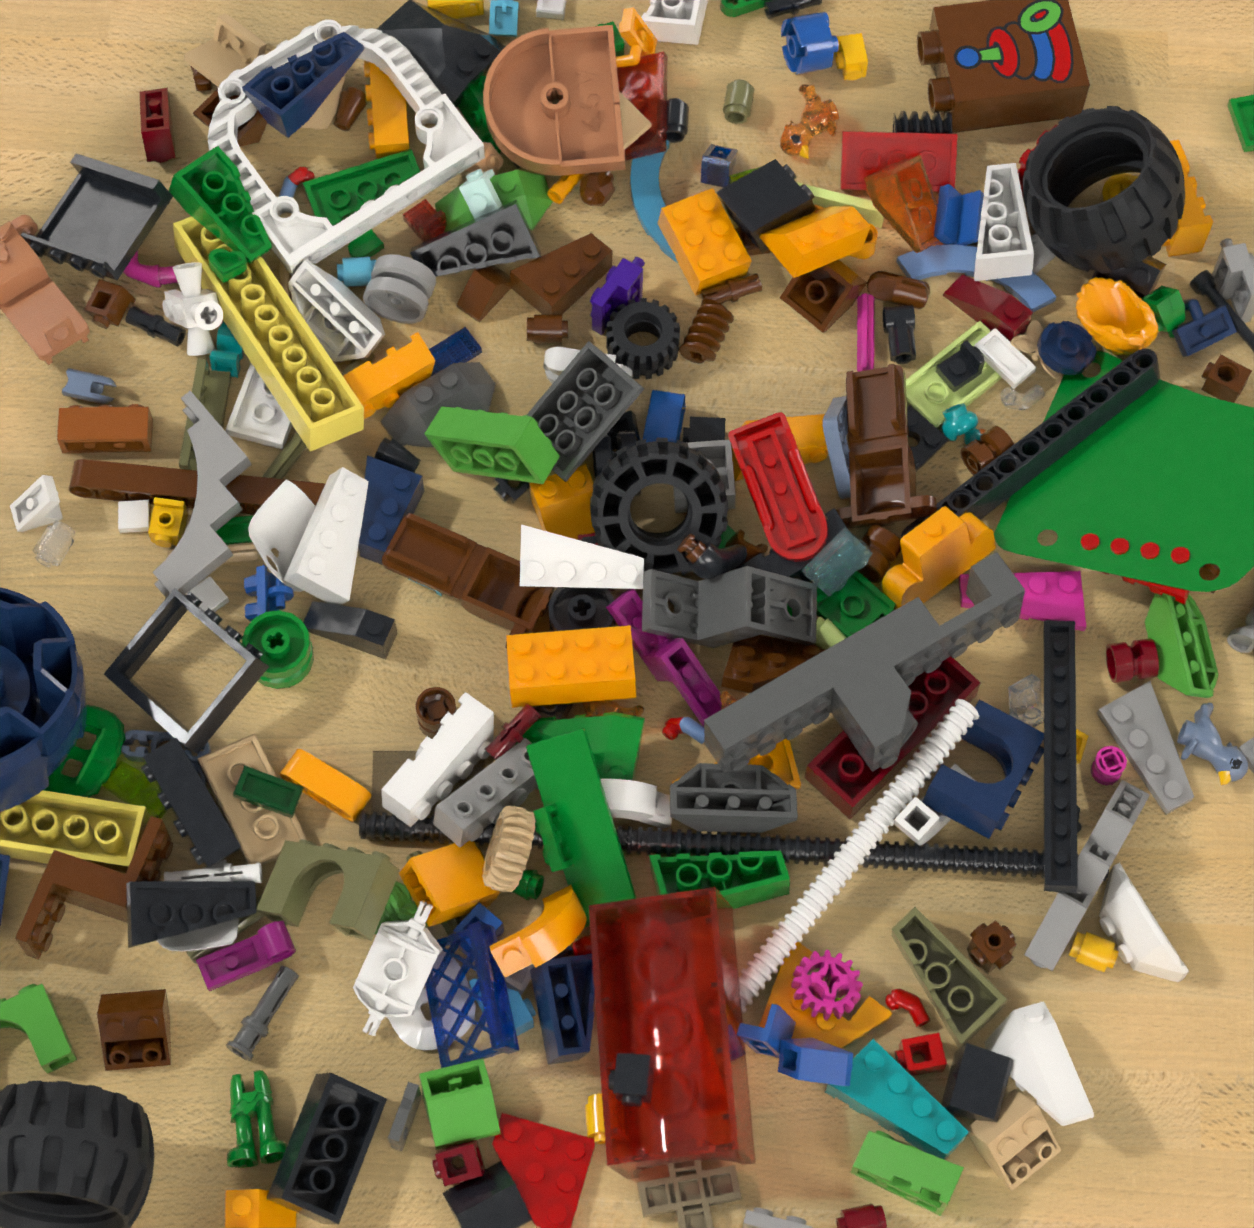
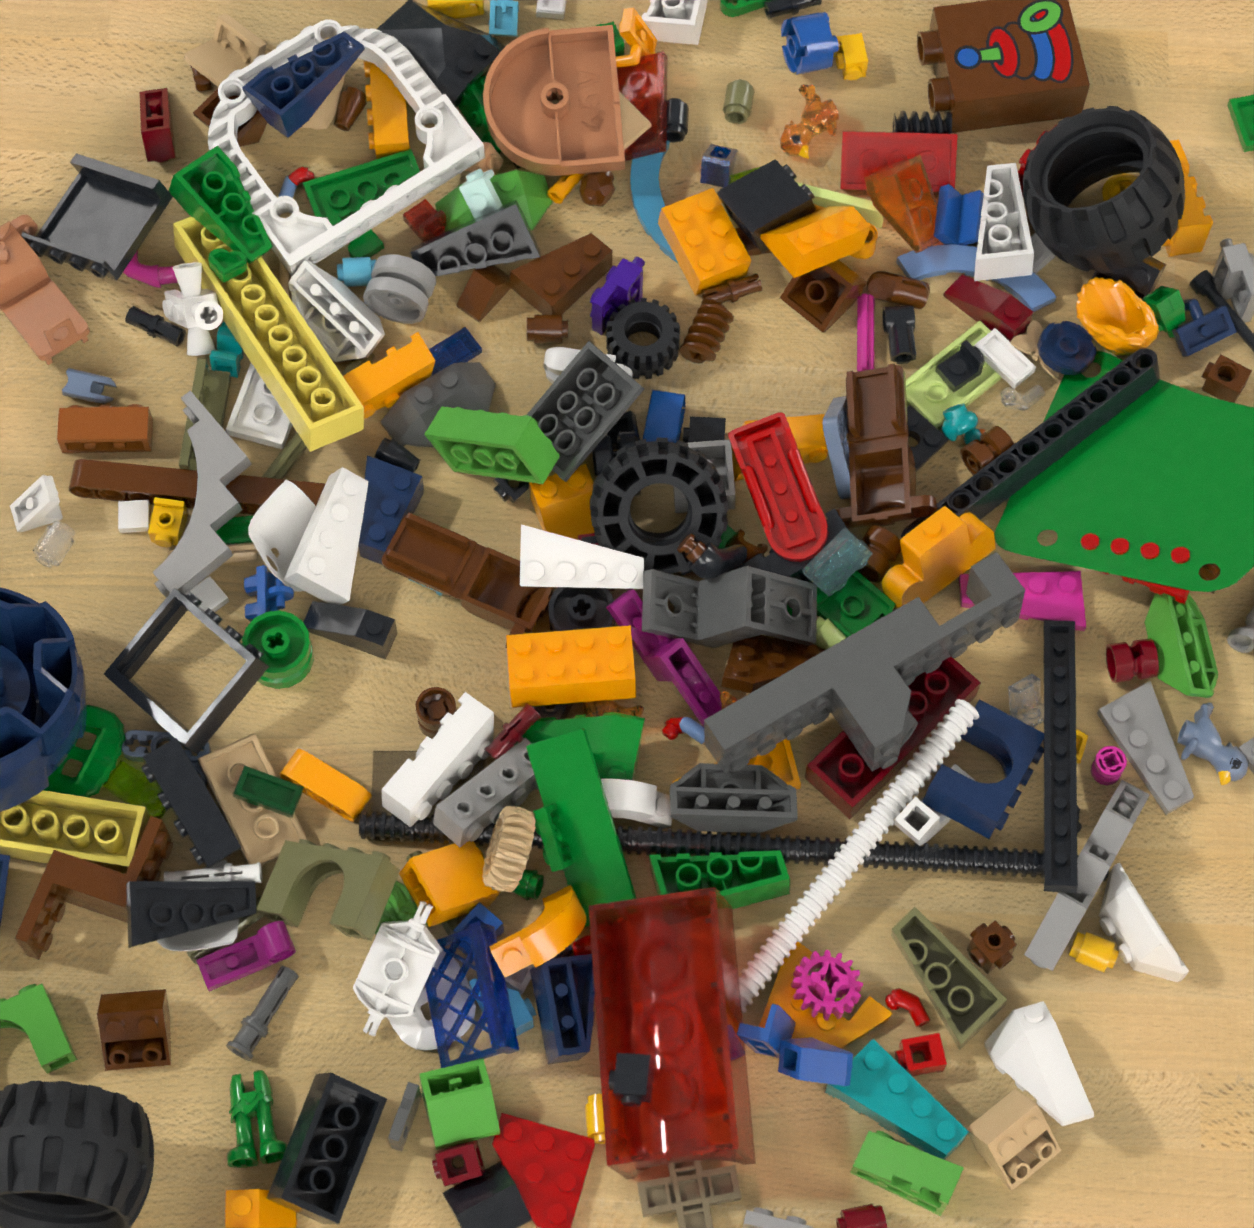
reddish brown brick [84,279,136,329] -> none
black slope [941,1043,1013,1122] -> none

